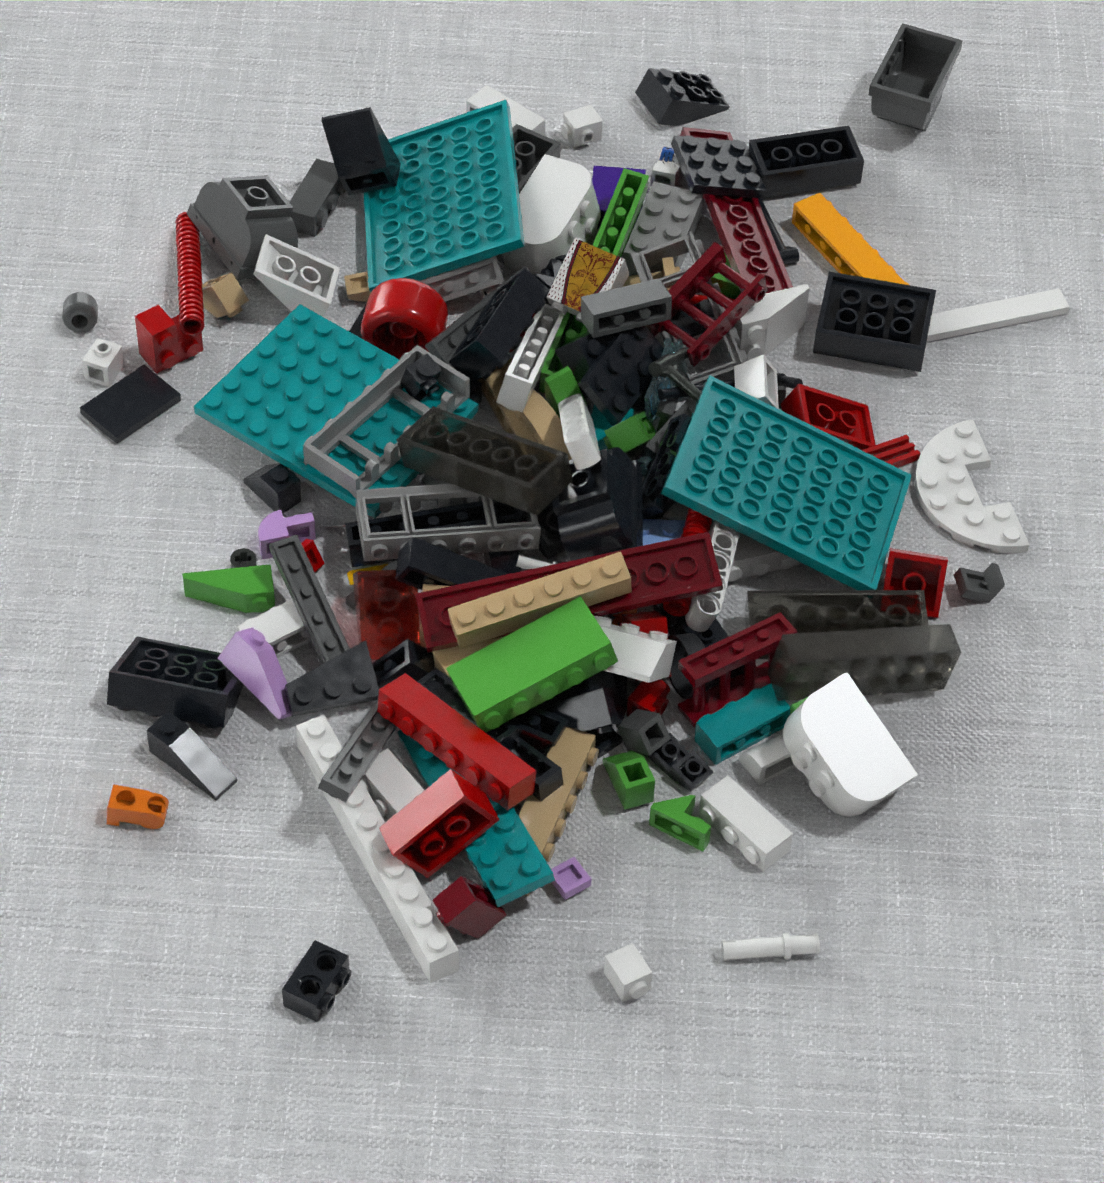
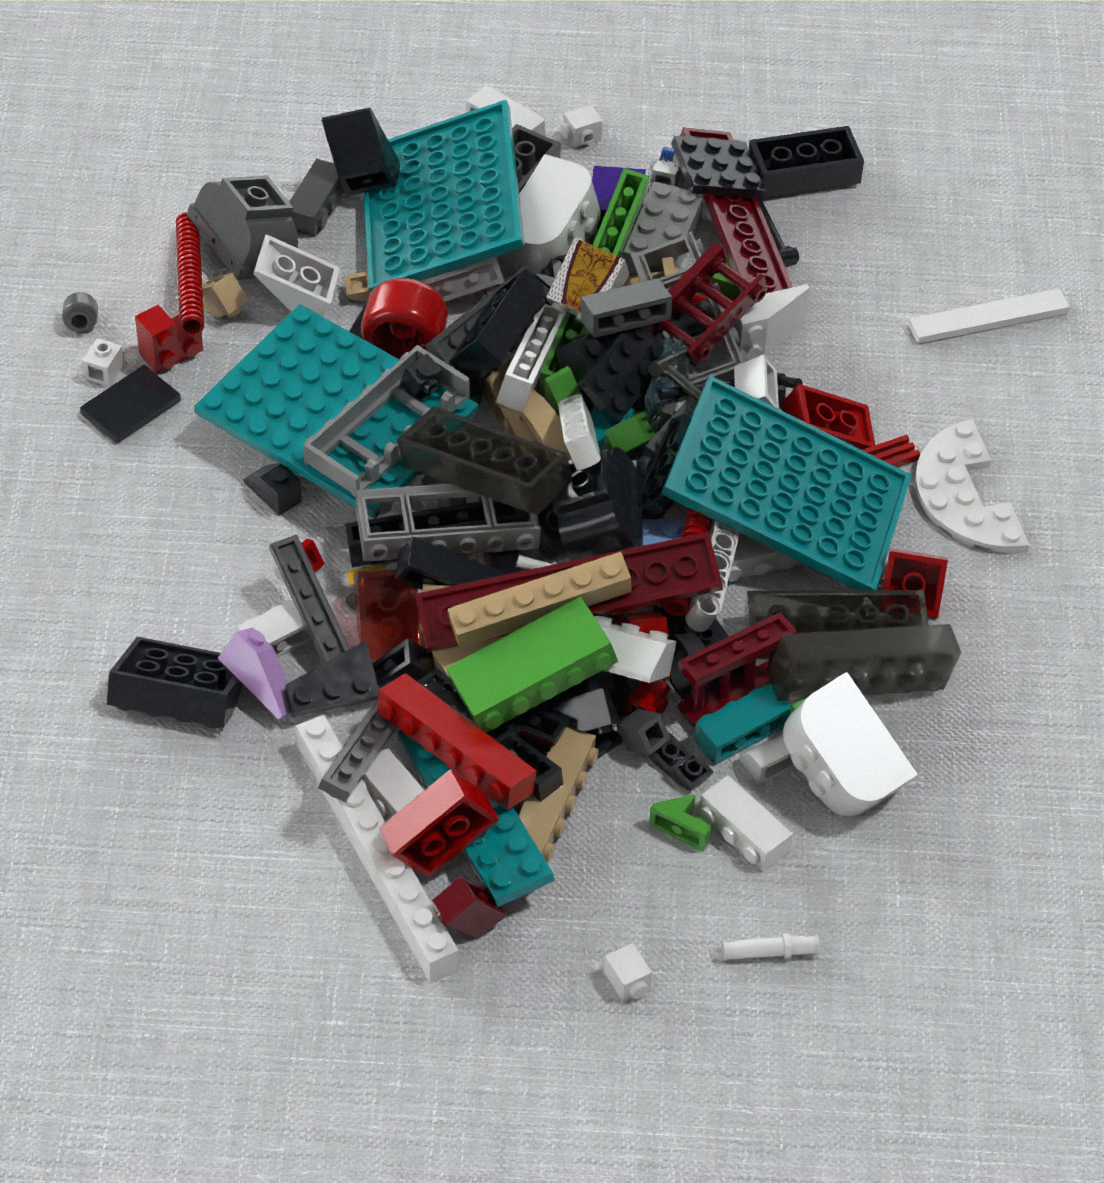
orange leg [106,784,169,829] -> none
slope [147,711,237,800] -> none
bright green slope [182,564,275,613] -> none
pearl dark grey bush [230,548,257,568] -> none
lavender brick [258,510,316,560] -> none
black brick [282,940,352,1022] -> none
lavender plate [551,857,592,900] -> none
bright green slope [602,750,655,810] -> none
black slope [635,68,730,126] -> none
light orange brick [791,192,909,285] -> none
black slope [813,271,936,372] -> none
dark grey container [868,23,963,132] -> none
dark grey bracket [953,563,1005,603] -> none

